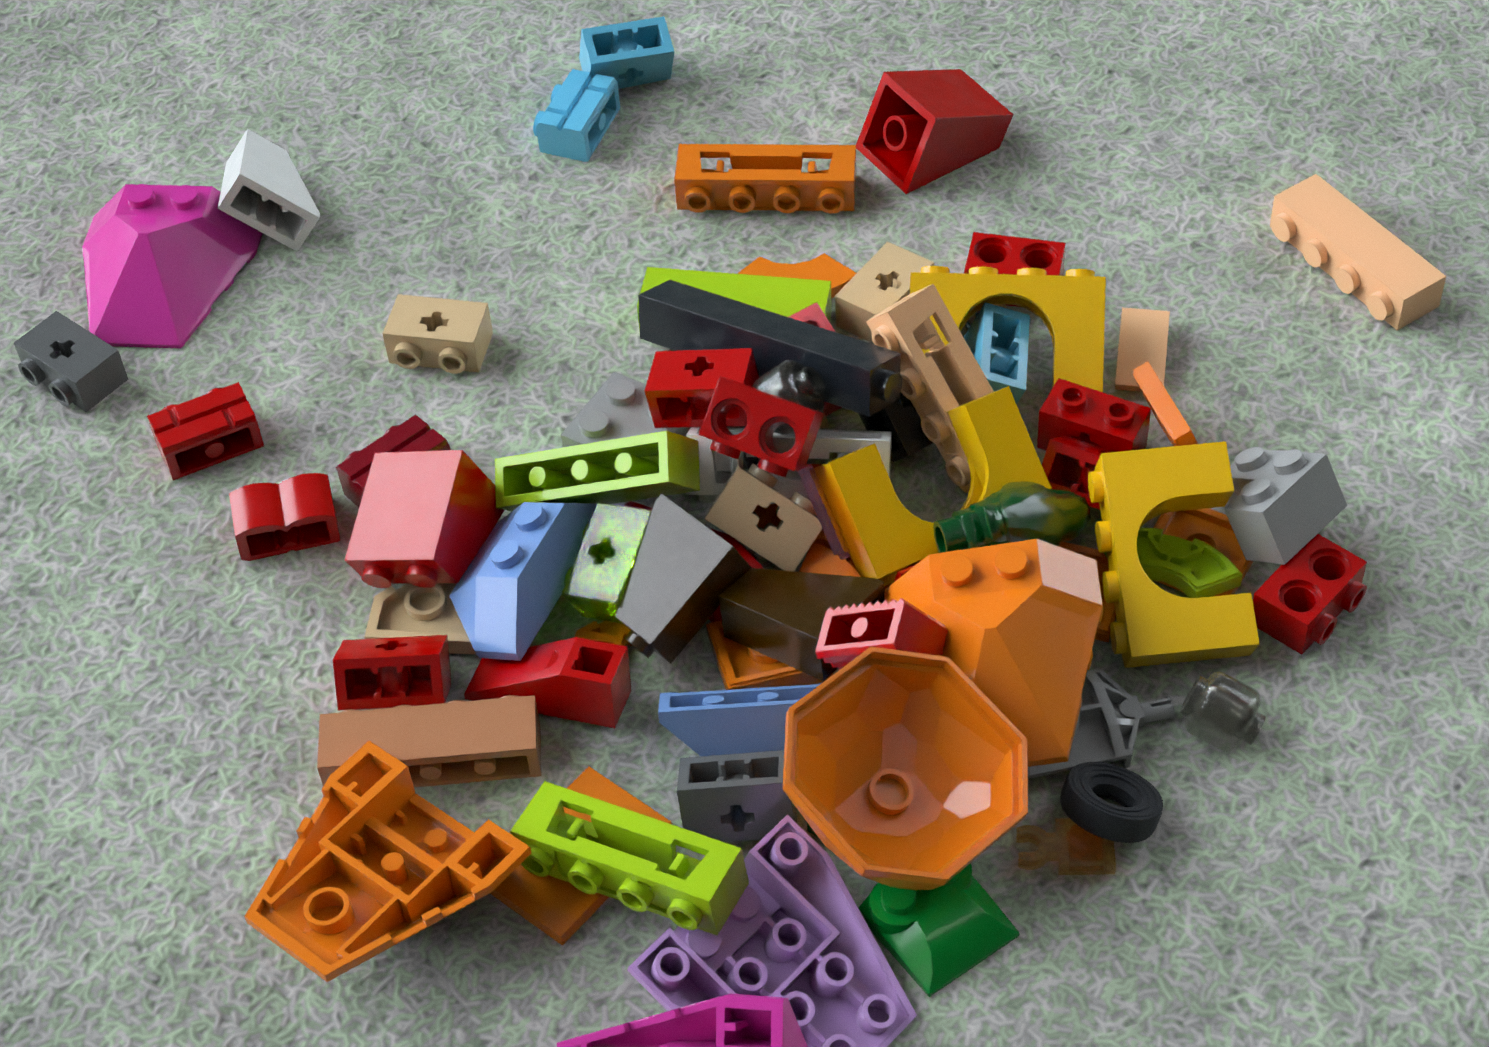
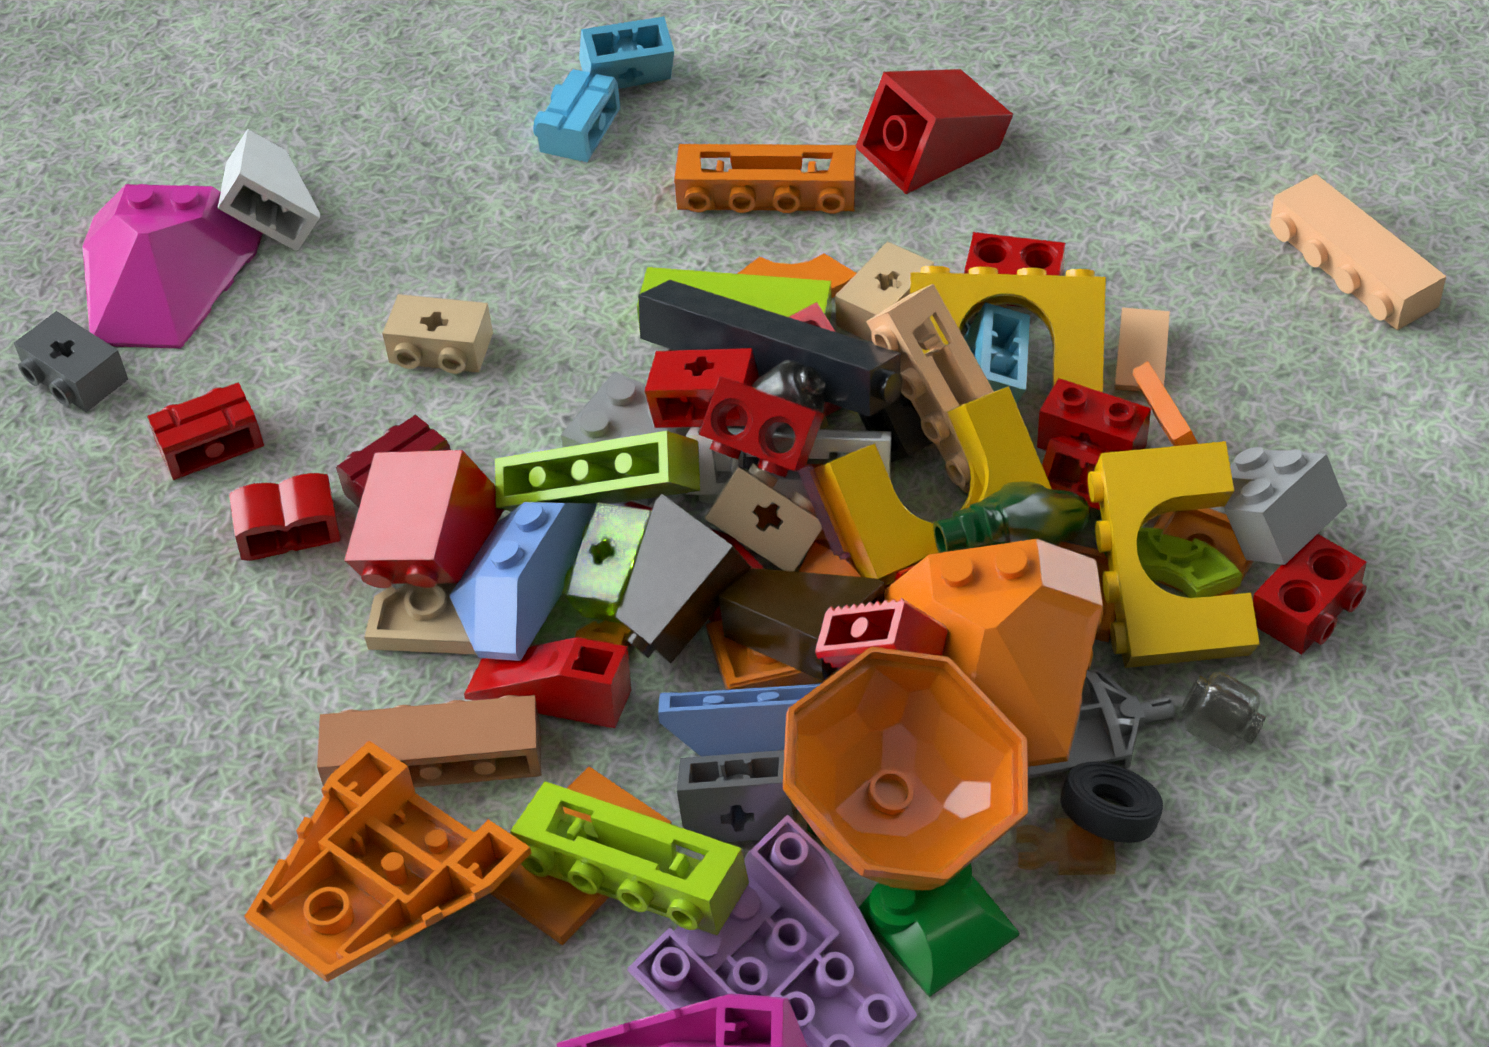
red brick [333,635,452,711] -> none

